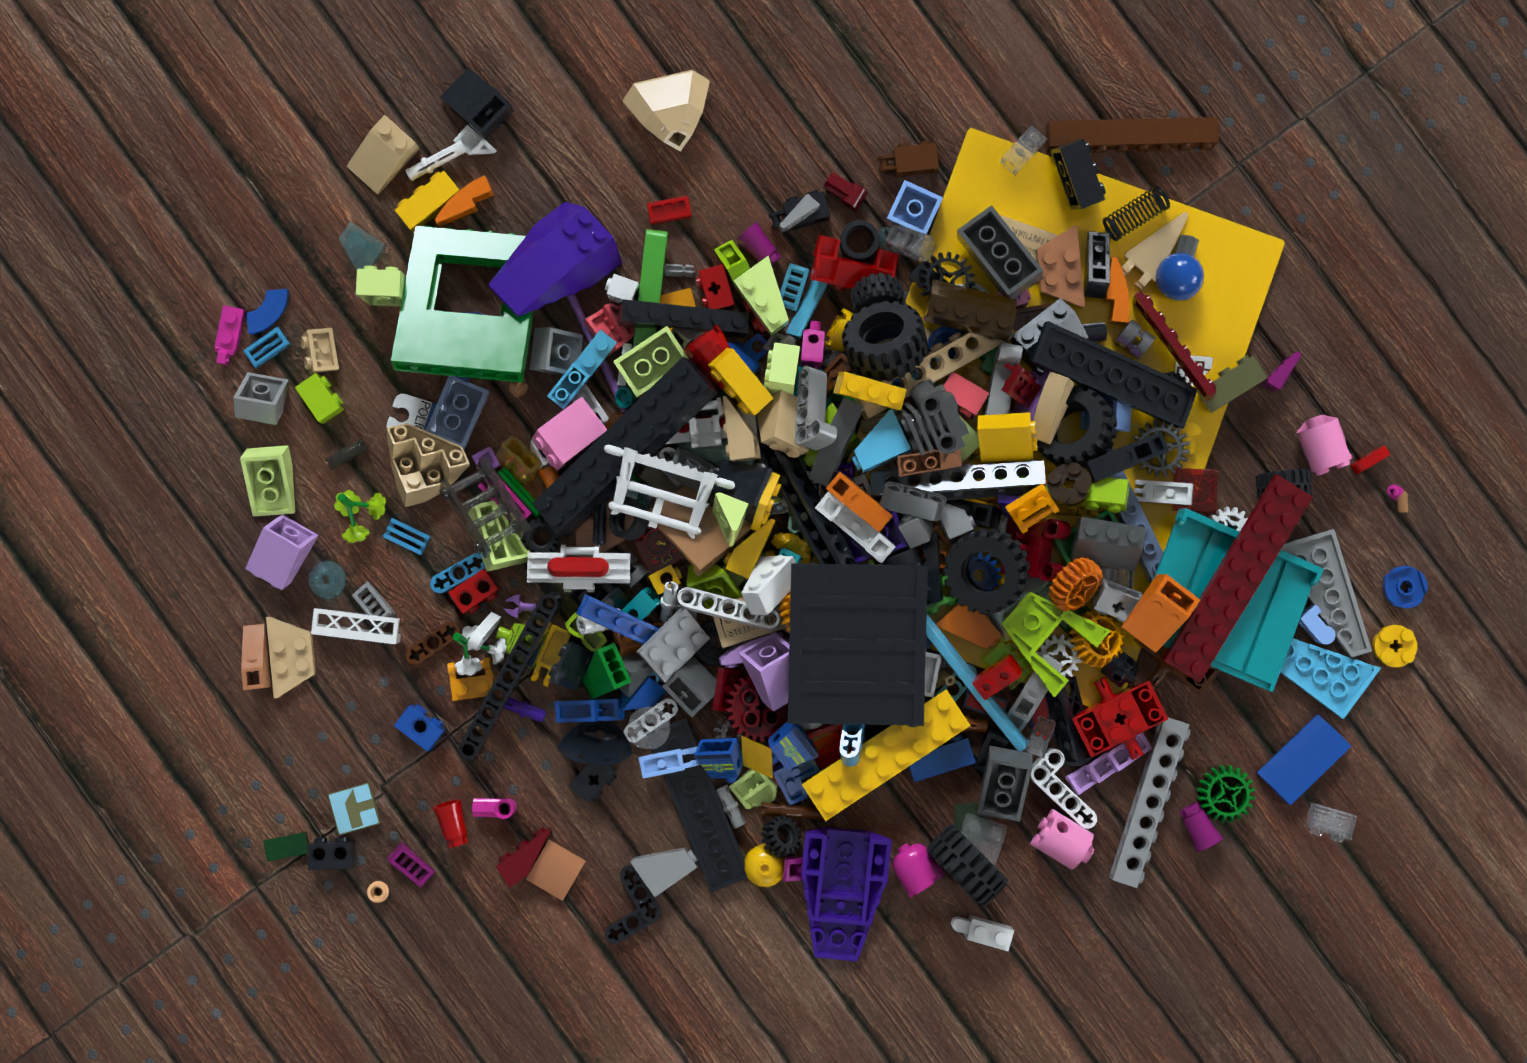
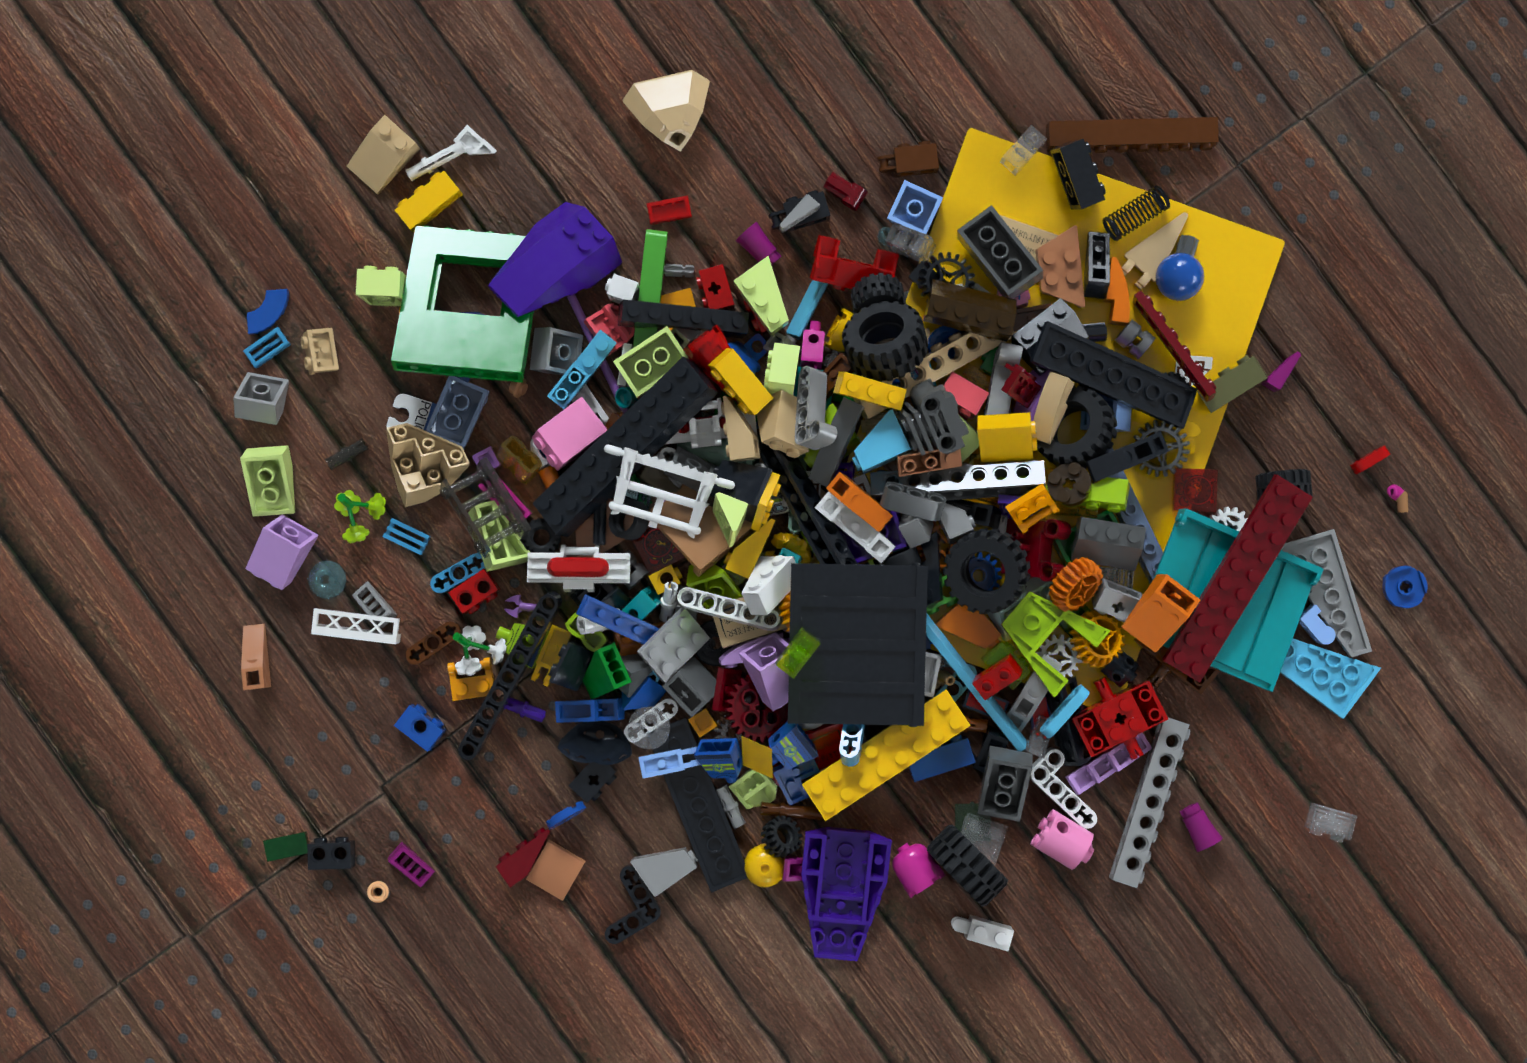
dark pink hinge [215,305,246,366] -> none
tan wing [266,617,316,698] -> none
lime brick [295,373,344,424] -> none
tile [327,782,381,835] -> none
clear light blue wing [338,222,386,270] -> none
red plant [432,799,468,848] -> none
orange slope [435,175,494,227] -> none
black slope [440,68,514,140] -> none
white beam [467,612,501,651] -> none
dark pink piece [472,798,517,819] -> none
green axle [497,467,542,518] -> none
lime slope [714,240,750,284] -> none
medium azure slope [780,263,809,312] -> none
black tyre [840,220,880,262] -> none
white hinge [1134,480,1194,506] -> none
green gear [1197,765,1256,823] -> none
blue slope [1257,714,1351,805] -> none
bright pink cylinder [1296,415,1353,476] -> none
yellow plate [1372,625,1417,667] -> none
none -> blue tile [546,801,586,829]
none -> light orange plate [688,708,718,738]
none -> clear neon green brick [775,627,821,679]
none -> medium azure beam [1040,684,1090,739]

